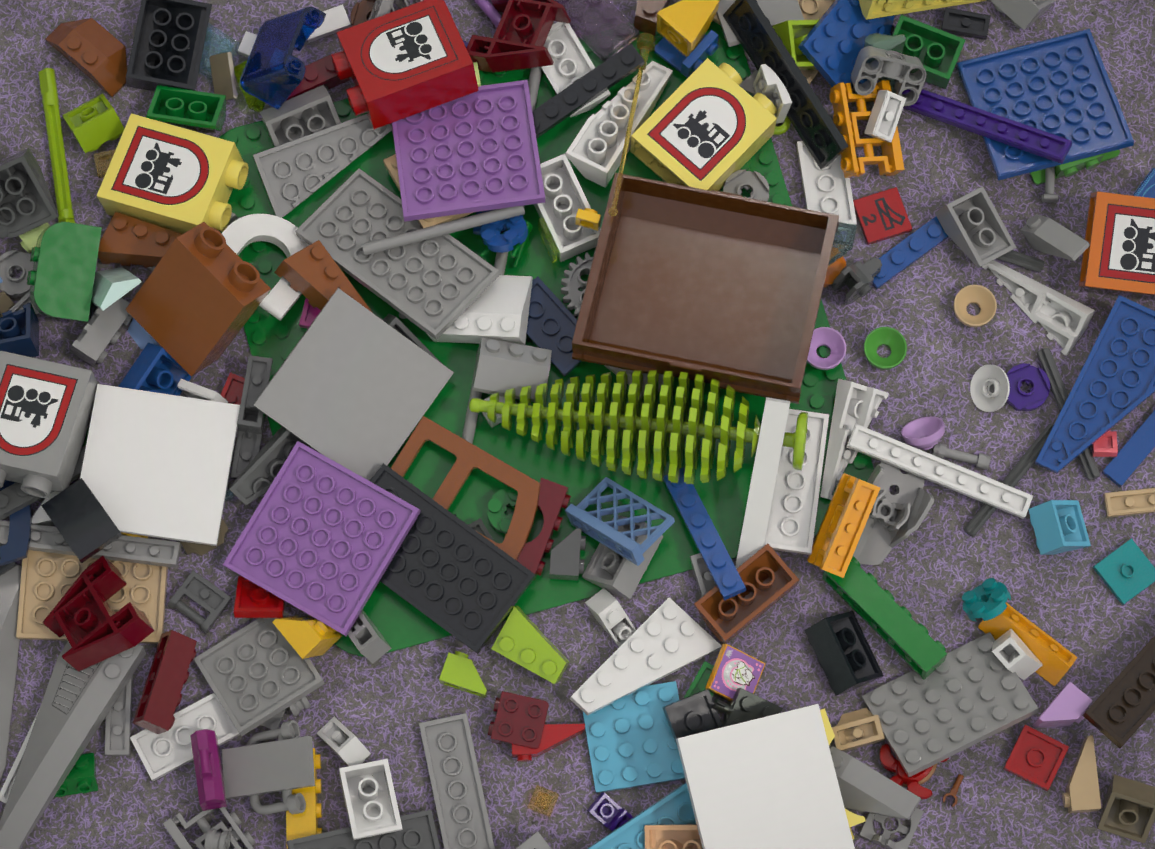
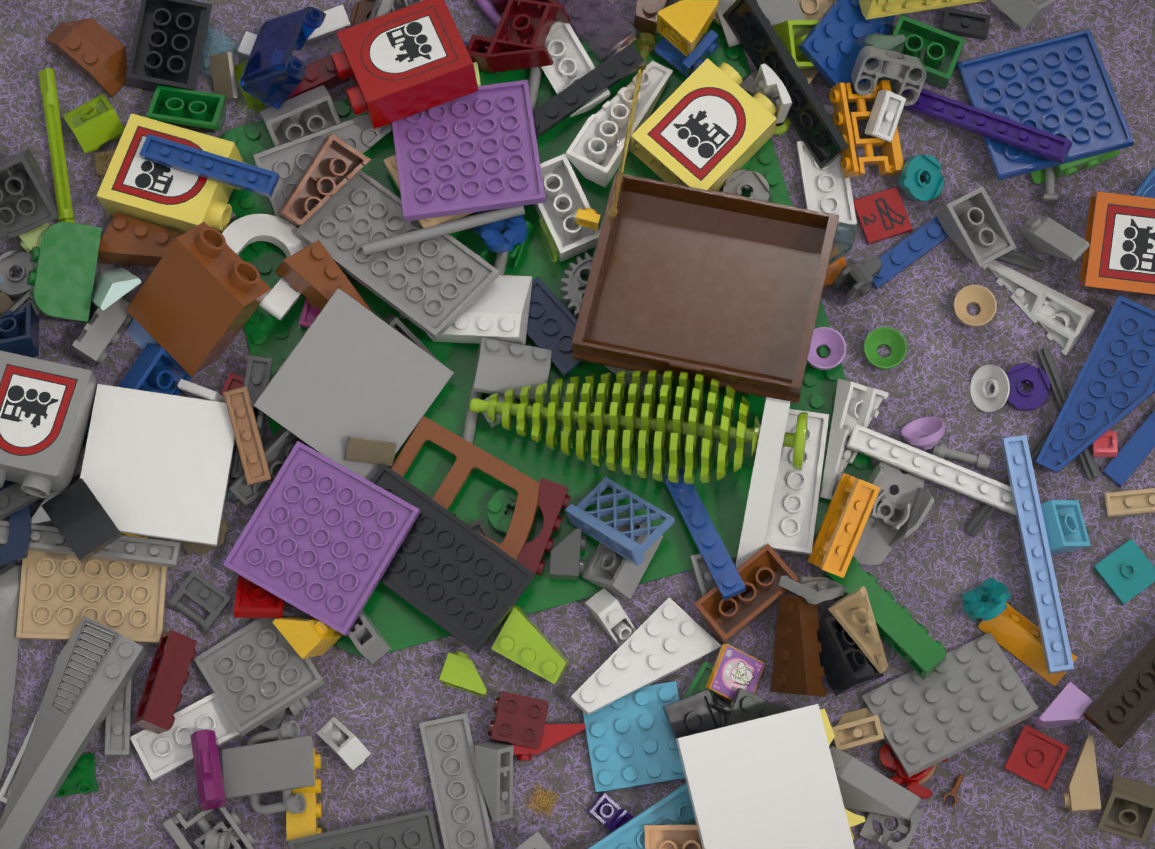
dark red wedge [43,556,154,672] -> none
white slope [339,759,402,840] -> none
white slope [992,629,1043,680] -> none
none -> blue plate [139,134,280,198]
none -> medium nougat tile [223,386,271,486]
none -> dark orange wedge [277,134,371,226]
none -> dark tan slope [344,436,397,466]
none -> light grey slope [475,741,514,822]
none -> reddish brown wedge [770,594,826,697]
none -> light grey wing [779,576,846,604]
none -> tan wing [828,586,888,674]
none -> teal plate [899,155,944,201]
none -> light blue plate [1001,435,1074,674]

